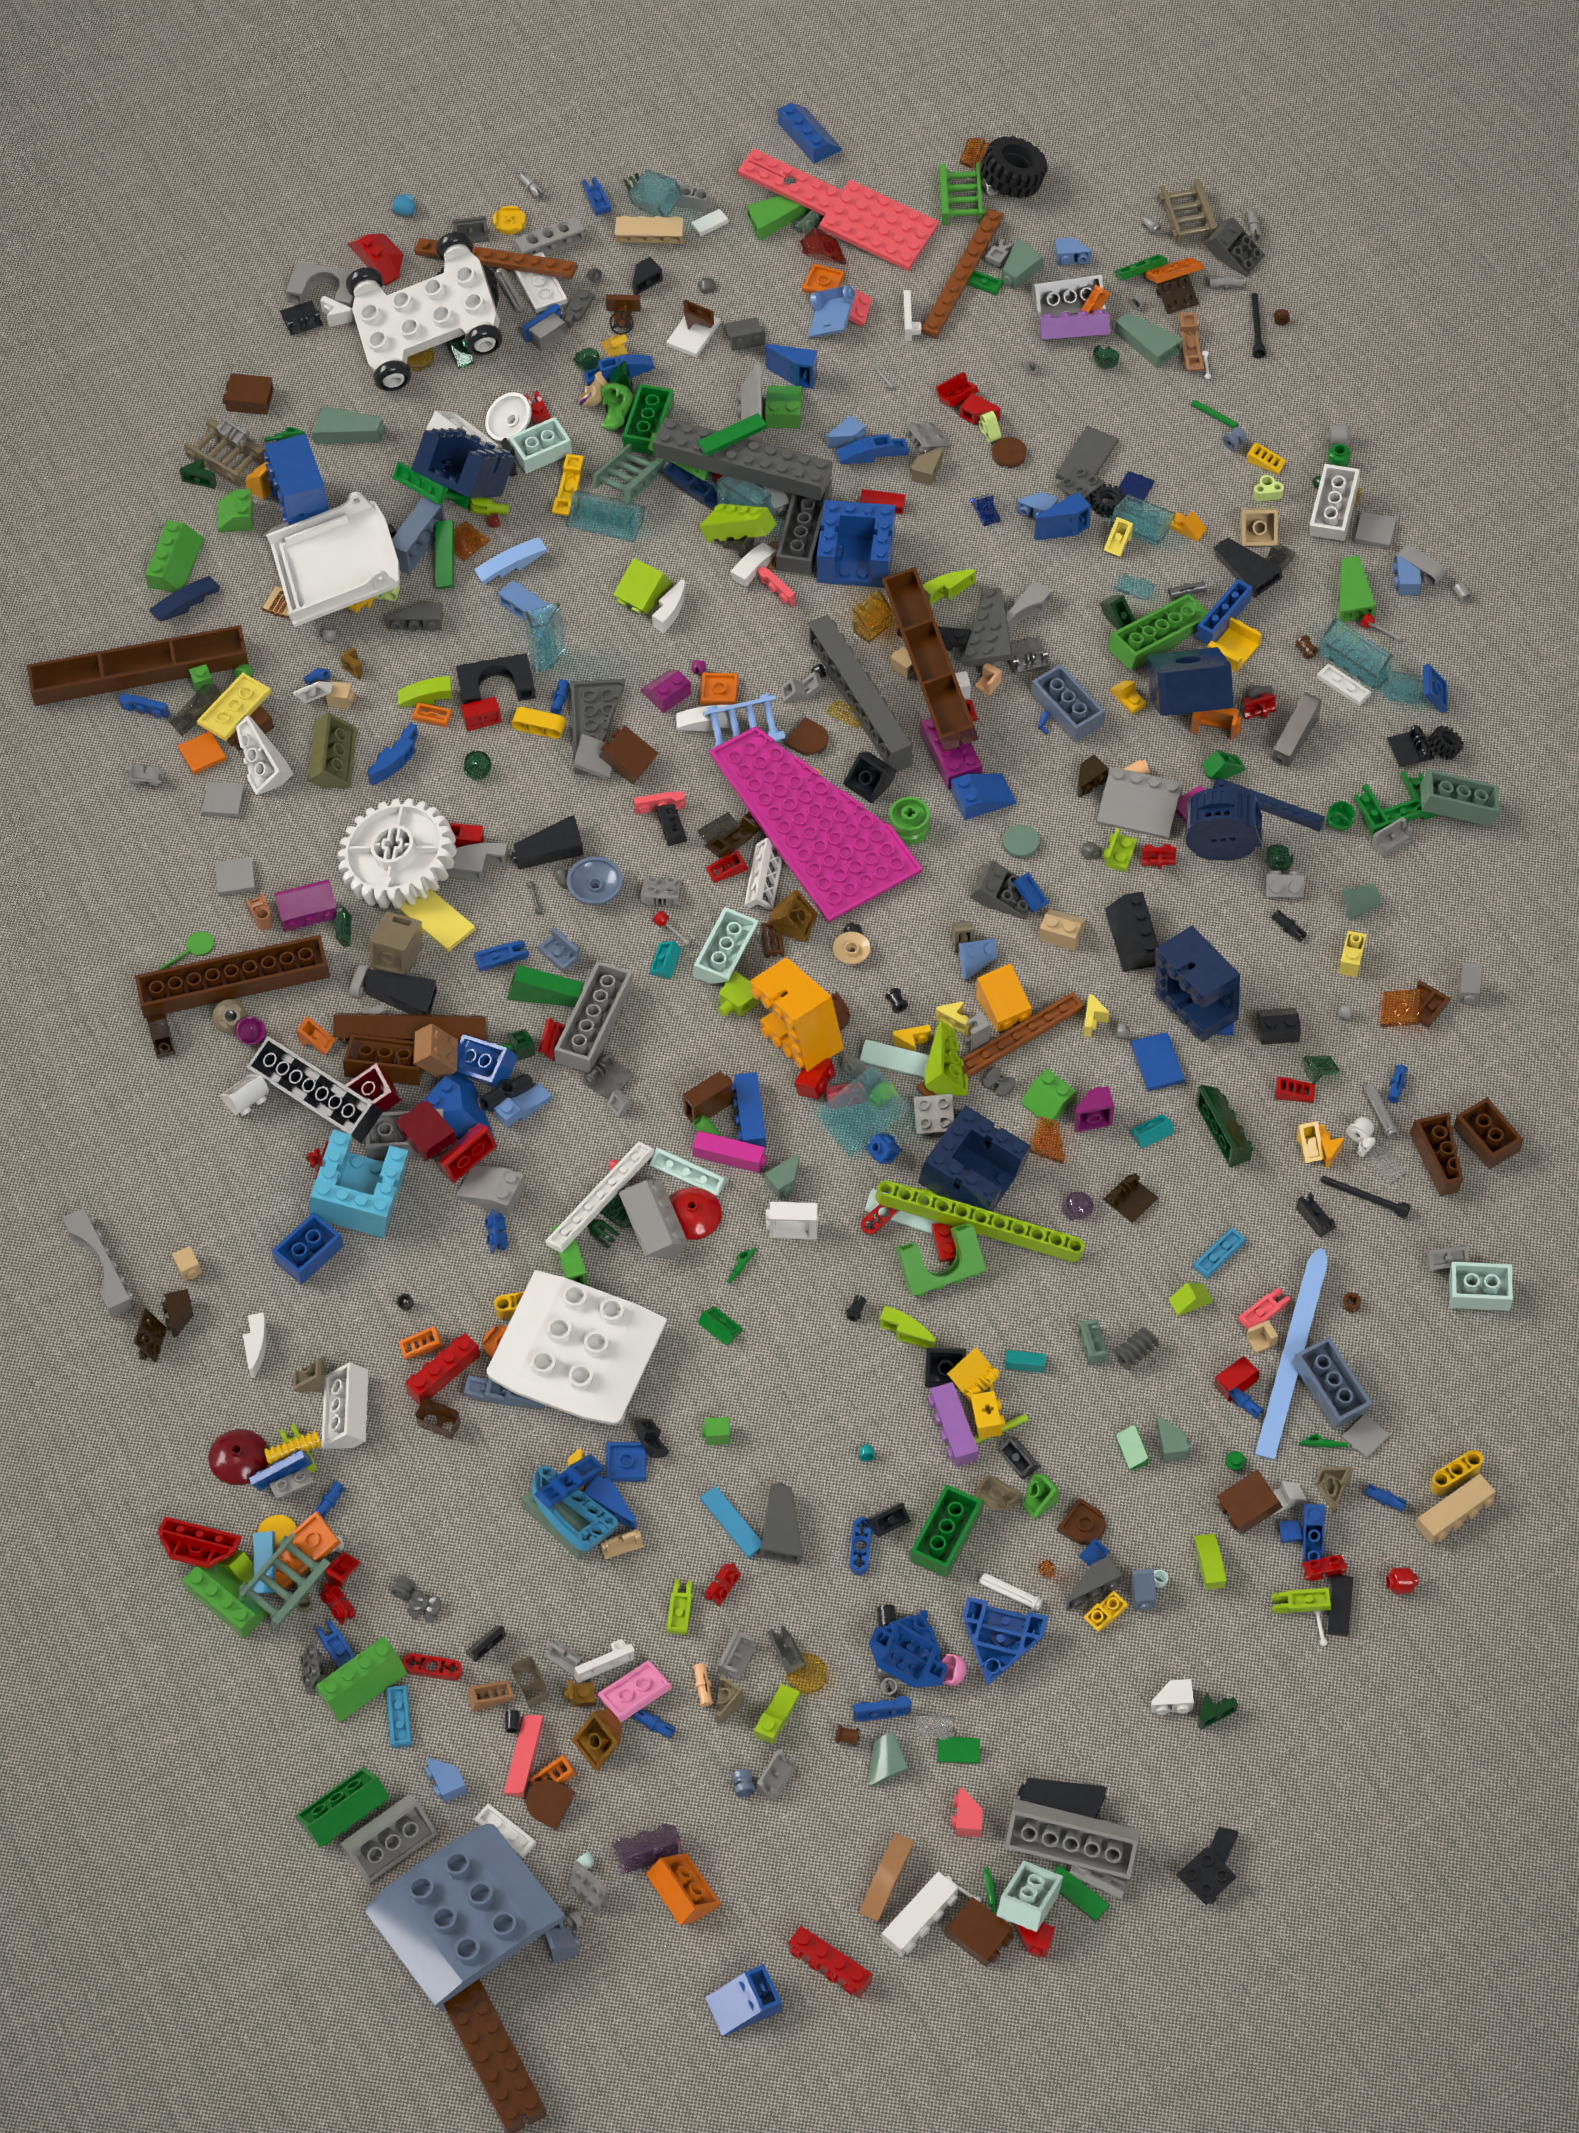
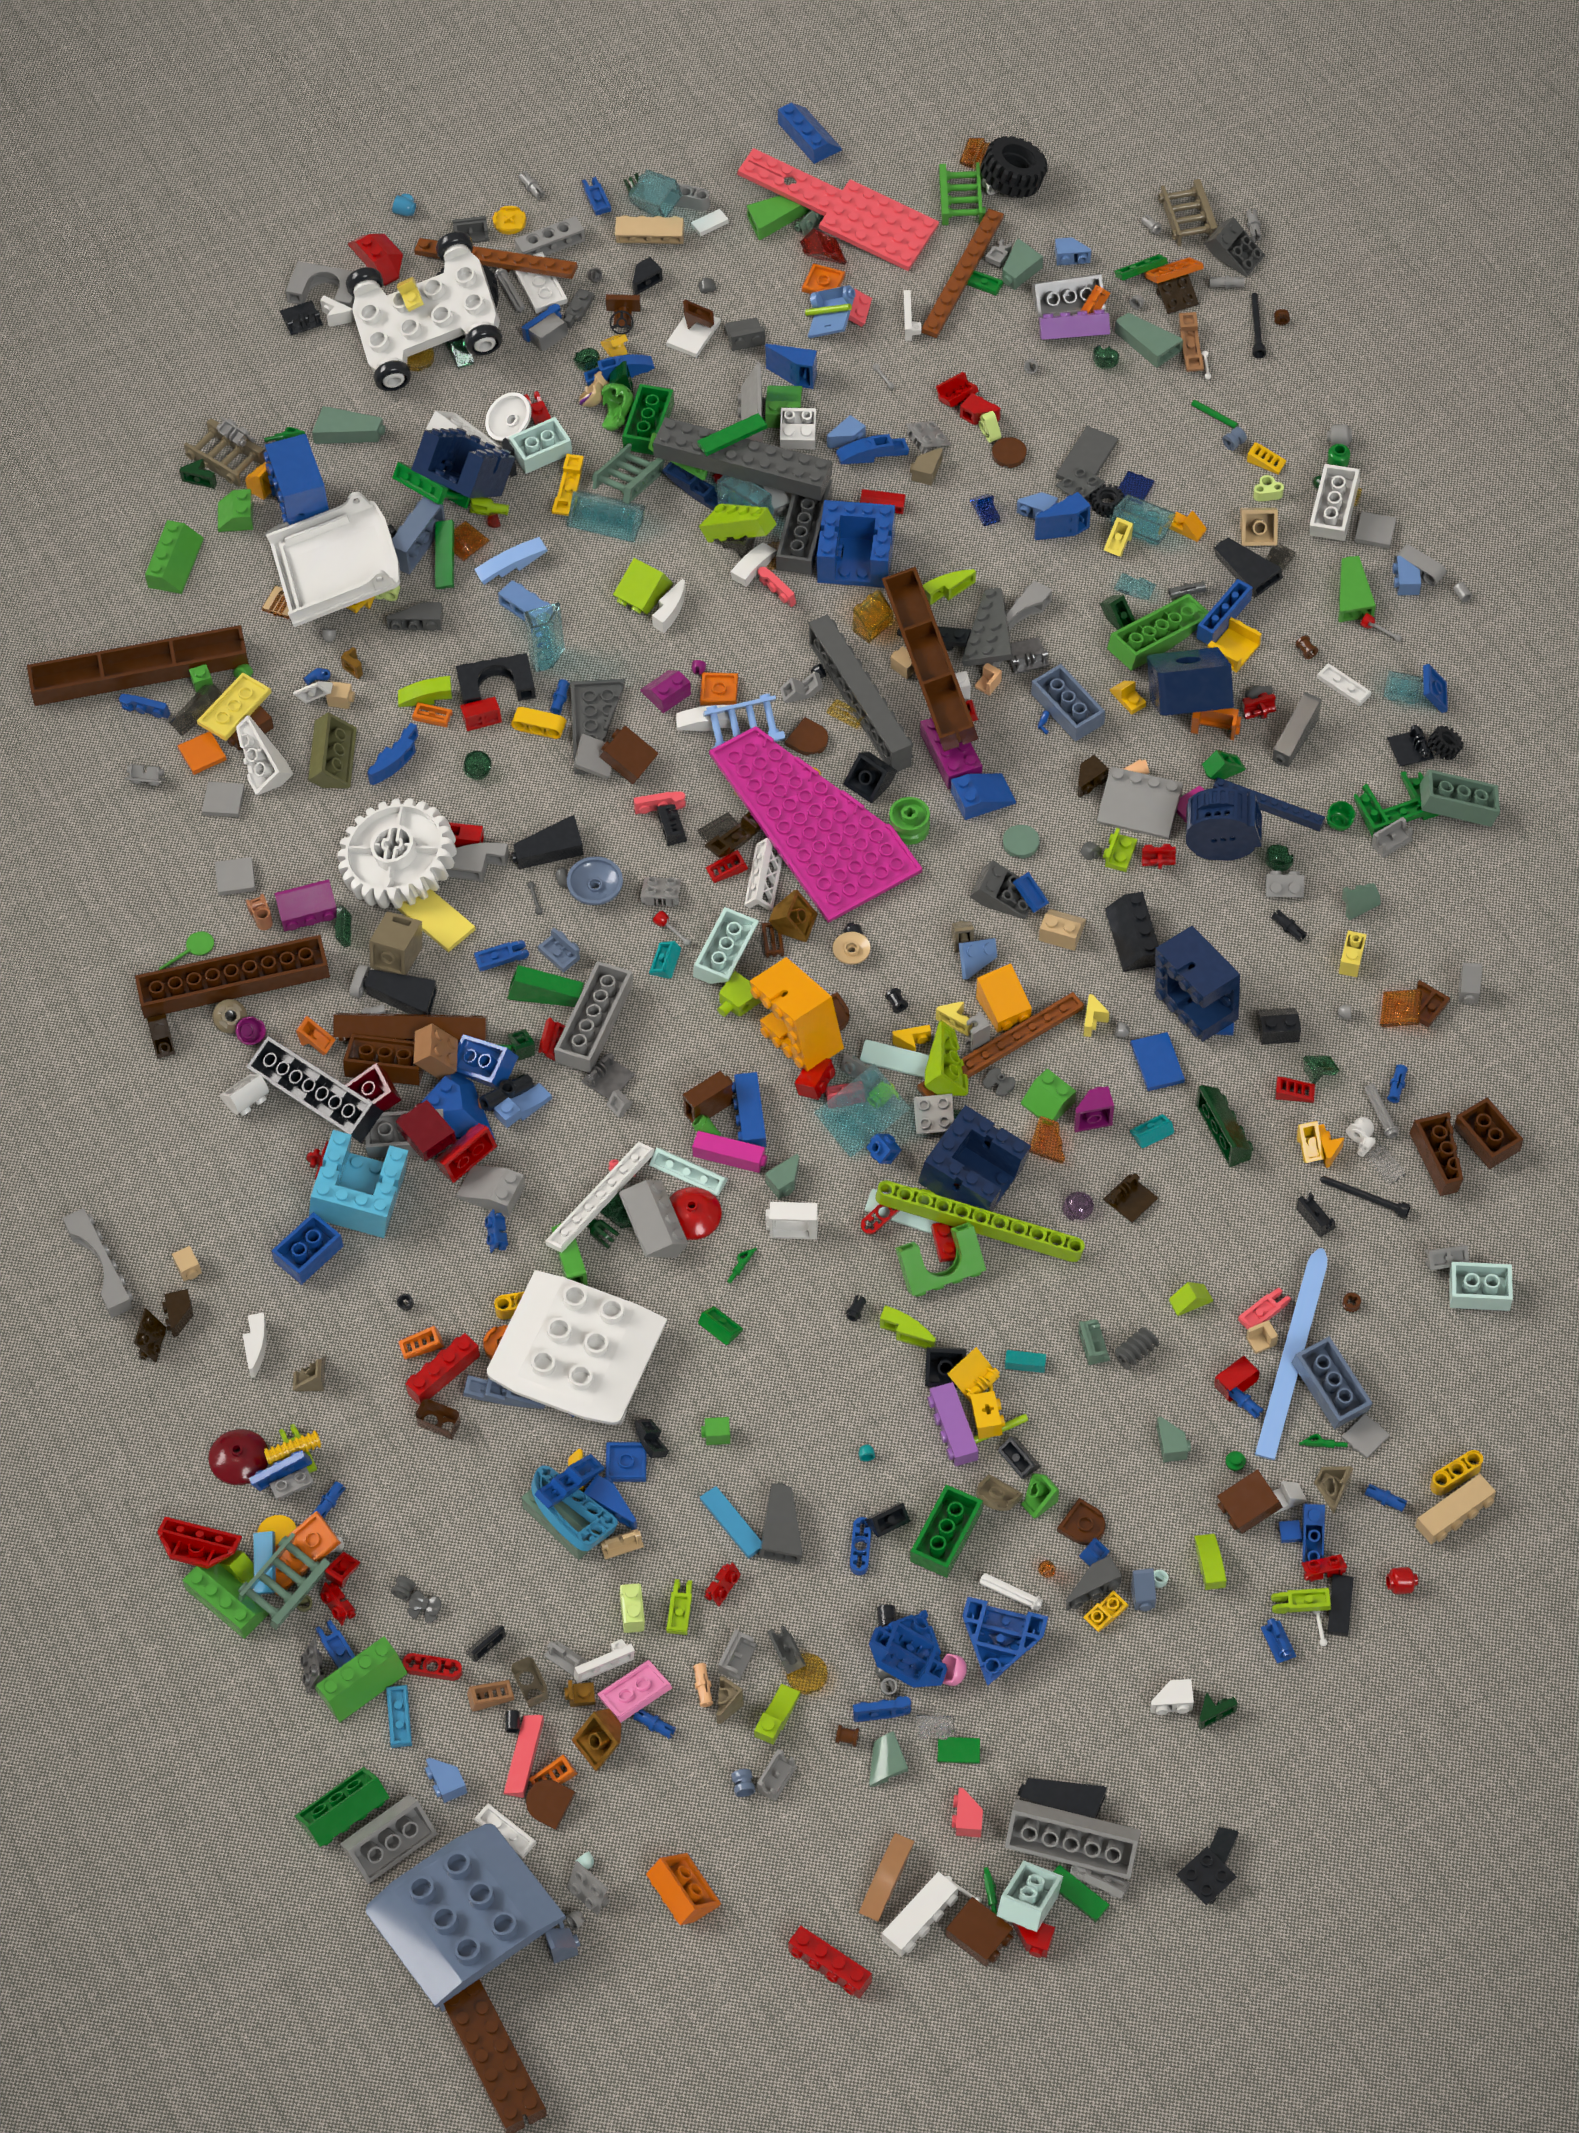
dark blue slope [149,576,220,622] -> none
reddish brown brick [223,374,274,415] -> none
white slope [321,1362,369,1449] -> none
clear purple slope [613,1824,682,1875] -> none
slope [705,1964,782,2037] -> none
slope [1115,1425,1149,1471] -> none
dark azure tile [1192,1227,1247,1279] -> none
clear light blue slope [1319,618,1393,690] -> none
none -> light yellow slope [397,277,424,312]
none -> yellowish green brick [620,1583,645,1633]
none -> white slope [780,408,816,449]
none -> lime bar [805,304,852,316]
none -> blue hinge [1260,1618,1296,1664]

